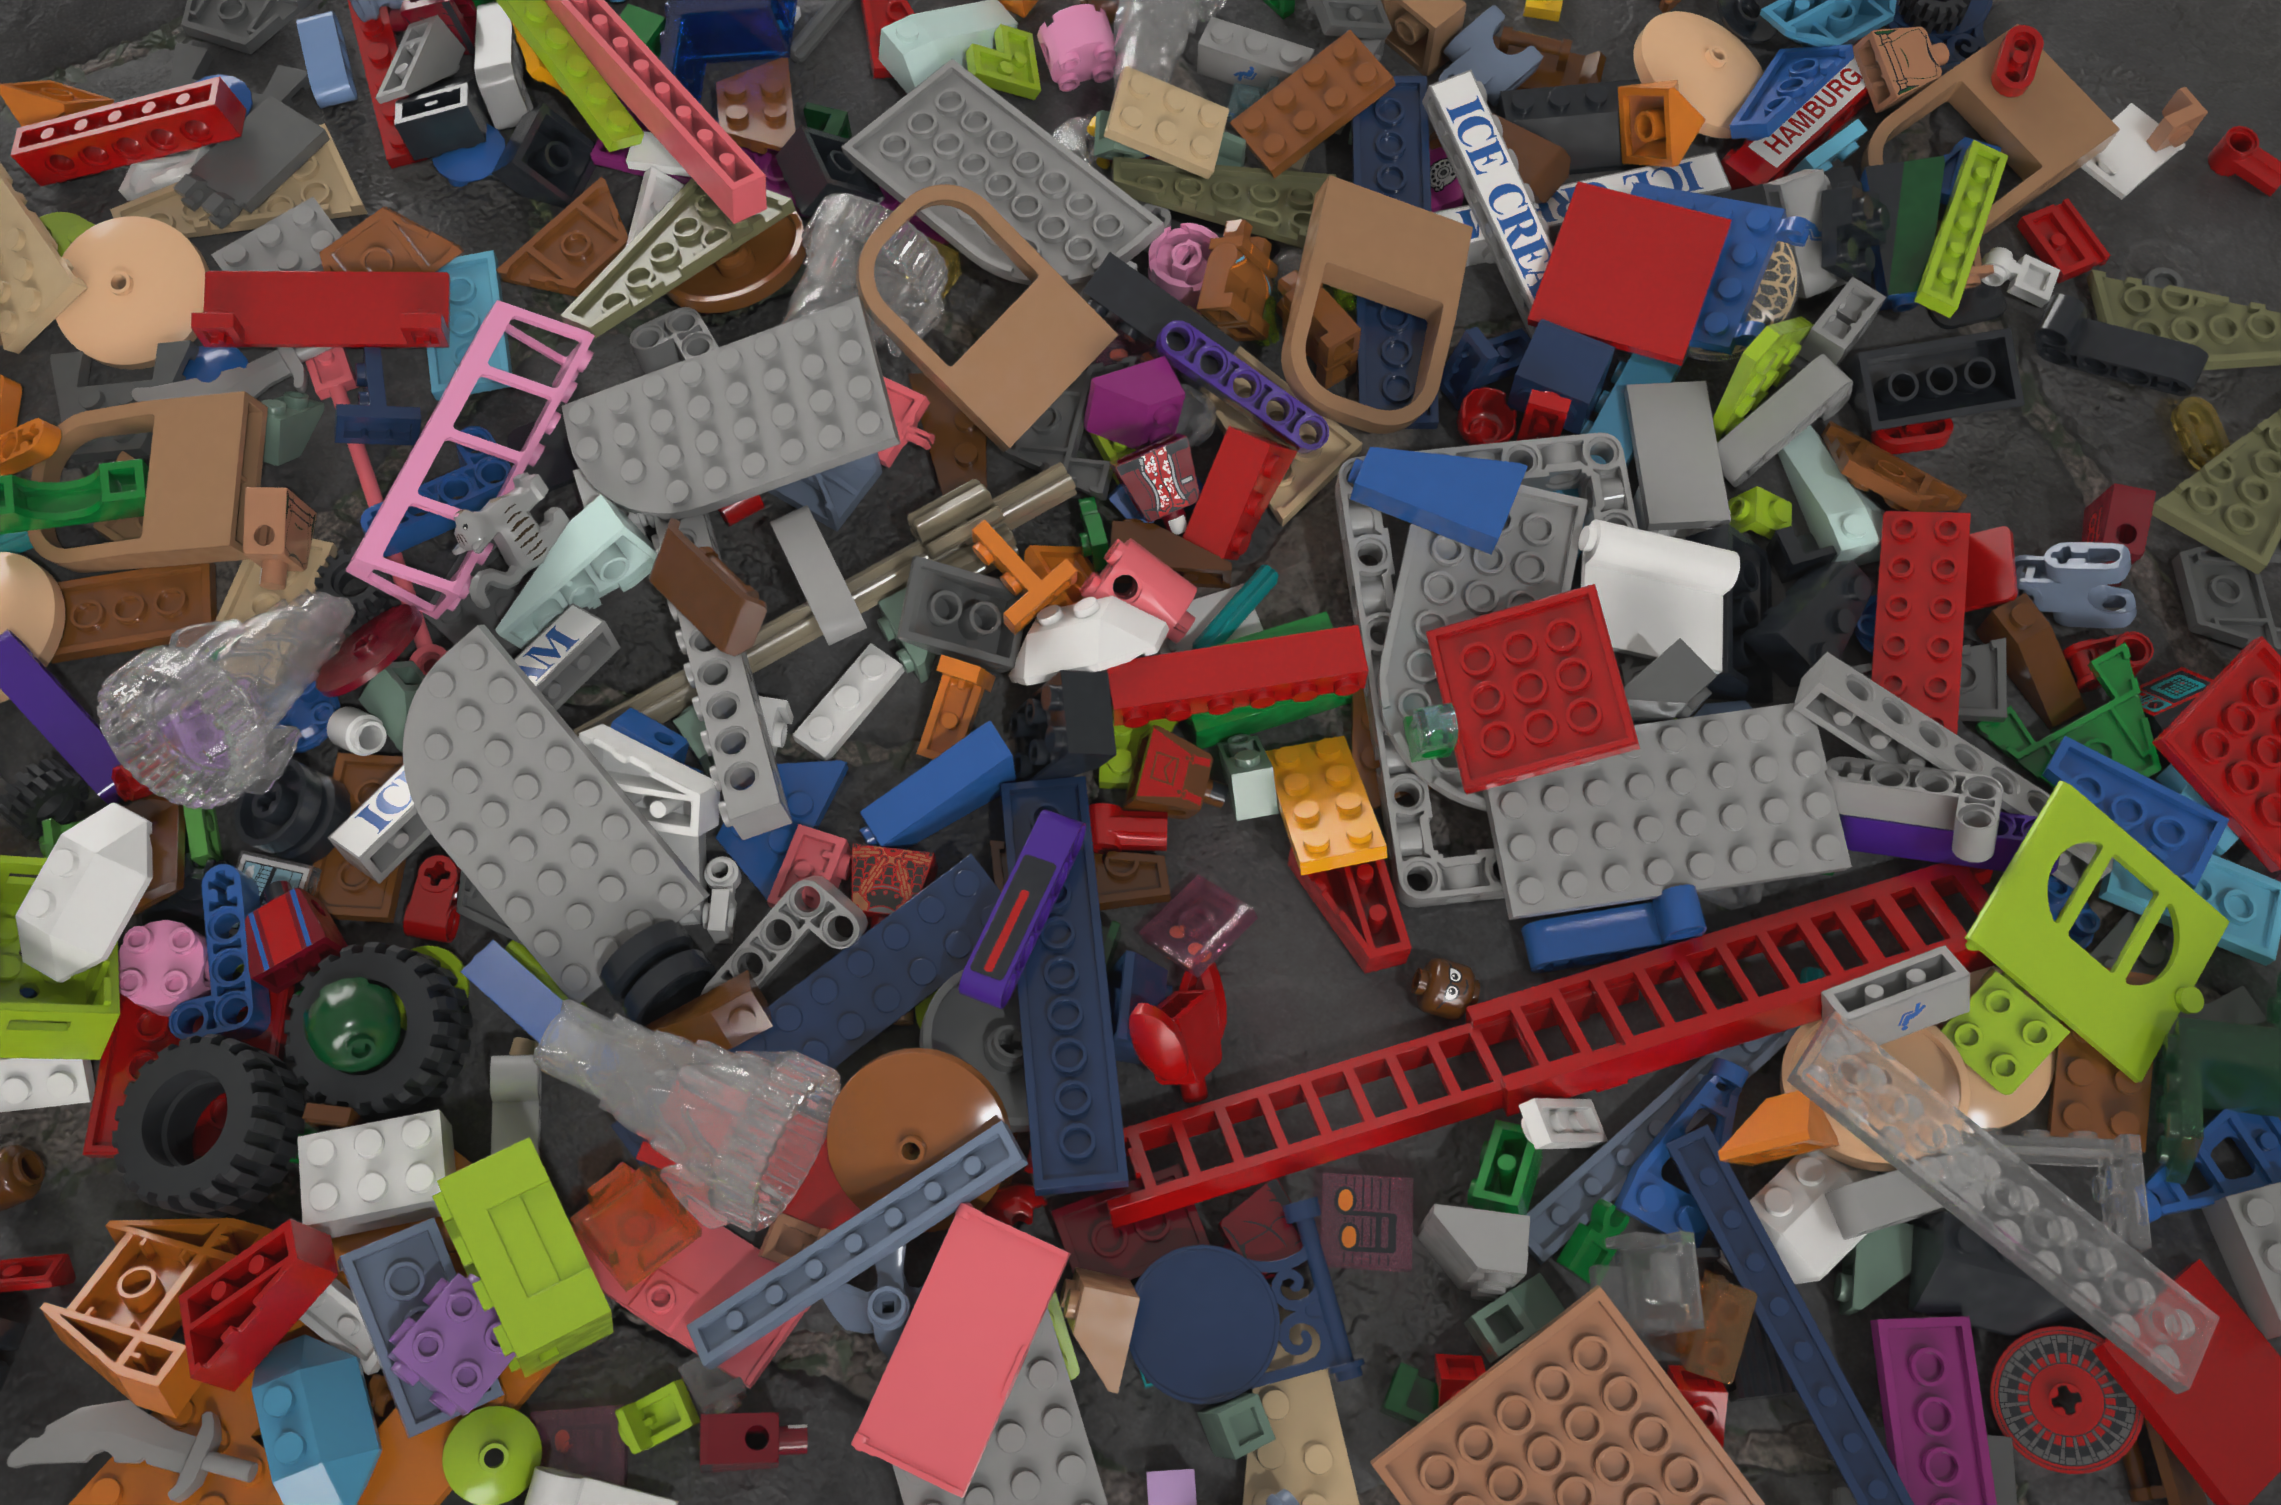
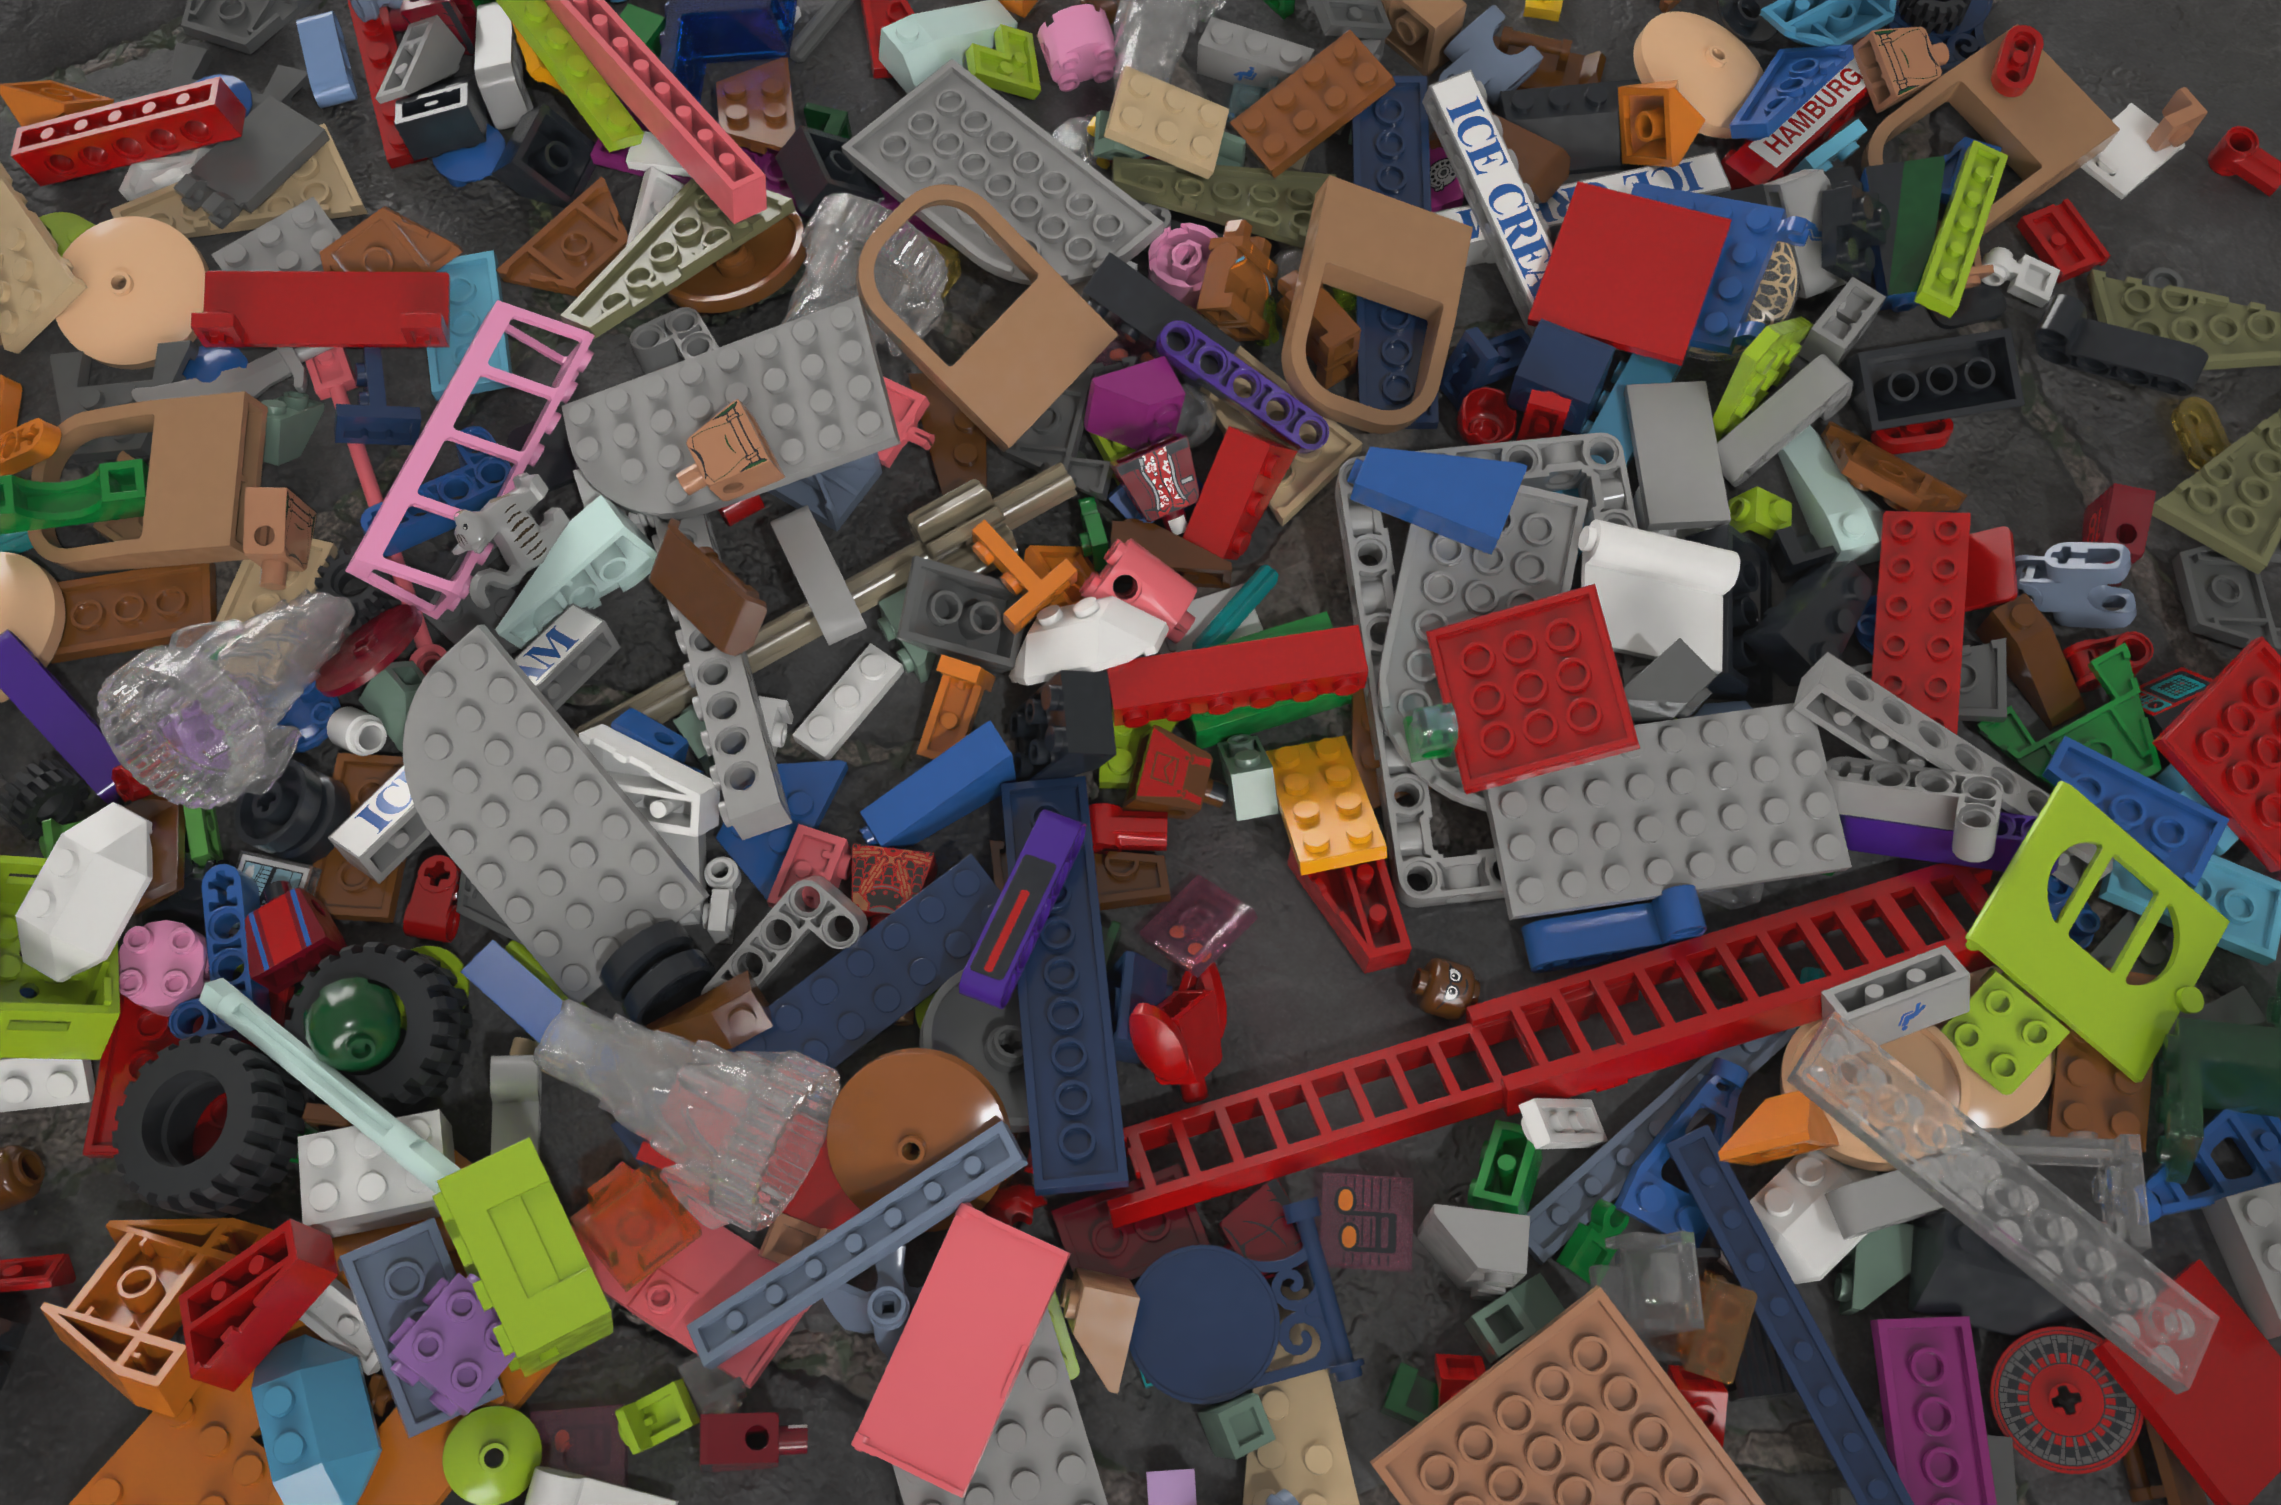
light grey sword [7,1400,258,1503] -> none
none -> light aqua piece [199,978,460,1194]
none -> nougat torso [676,399,785,501]

